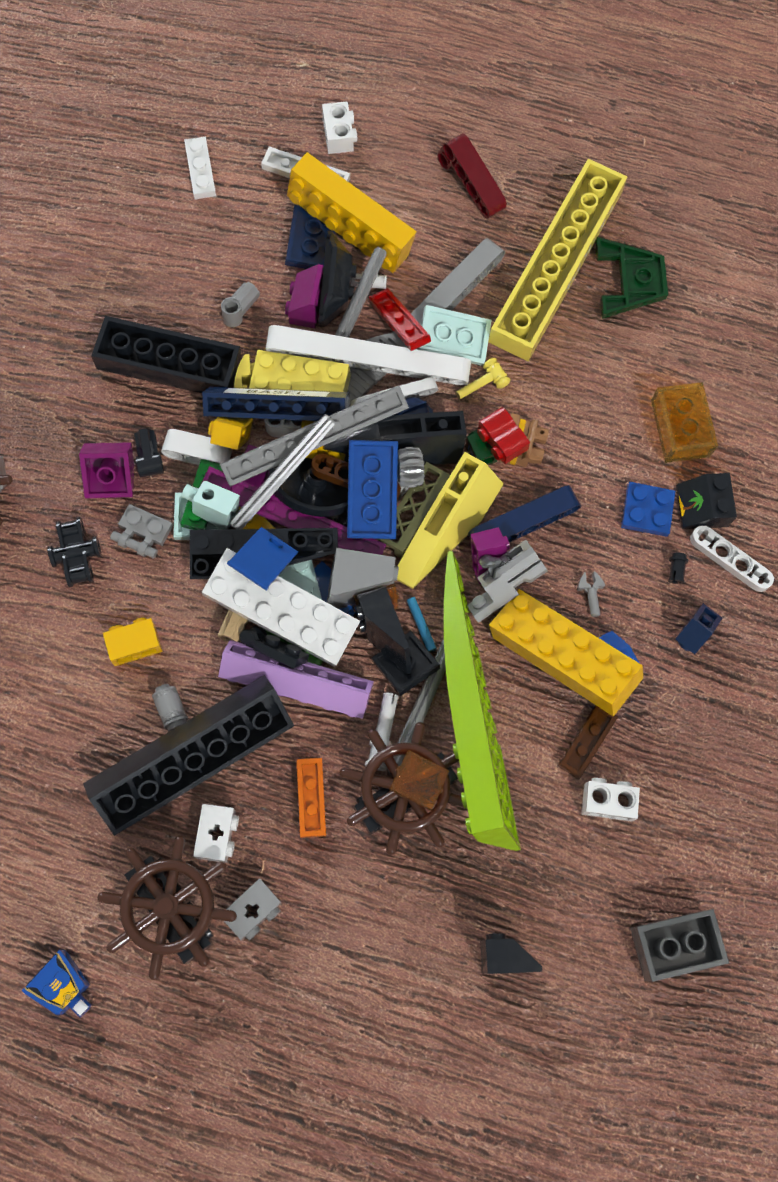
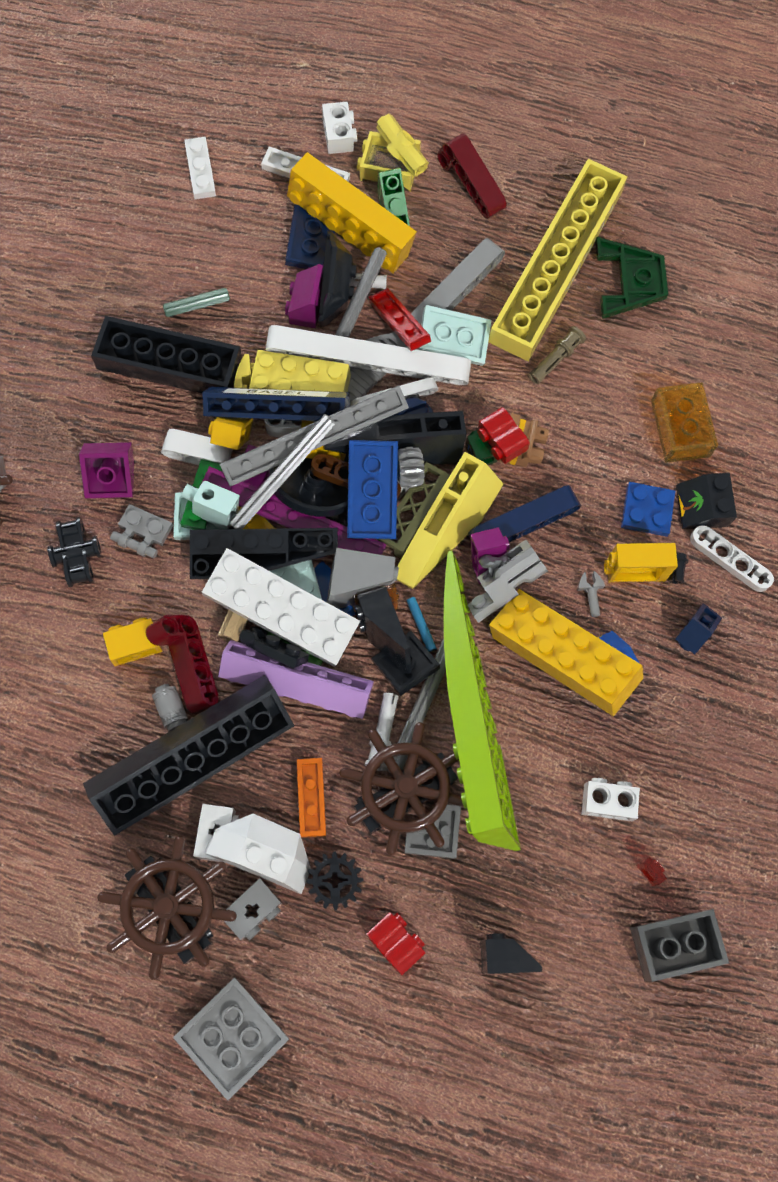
torso [22,950,92,1018] -> none
black piece [134,428,164,478] -> none
light grey piece [221,282,260,327] -> none
blue container [227,527,298,591] -> none
clear orange piece [389,750,449,811] -> none
light yellow piece [456,358,510,399] -> none
reddish brown tile [558,705,618,780] -> none
none -> dark red beam [146,615,219,715]
none -> sand green axle [163,288,230,317]
none -> light grey plate [173,977,290,1101]
none -> white wedge [205,814,311,894]
none -> black gear [306,852,364,911]
none -> light yellow window [357,131,421,192]
none -> red brick [365,912,425,976]
none -> light yellow piece [376,114,429,177]
none -> green slope [377,168,410,226]
none -> light grey plate [404,803,461,859]
none -> dark tan pin [528,326,586,385]
none -> yellow window [604,543,678,582]
none -> clear red plate [636,857,667,886]

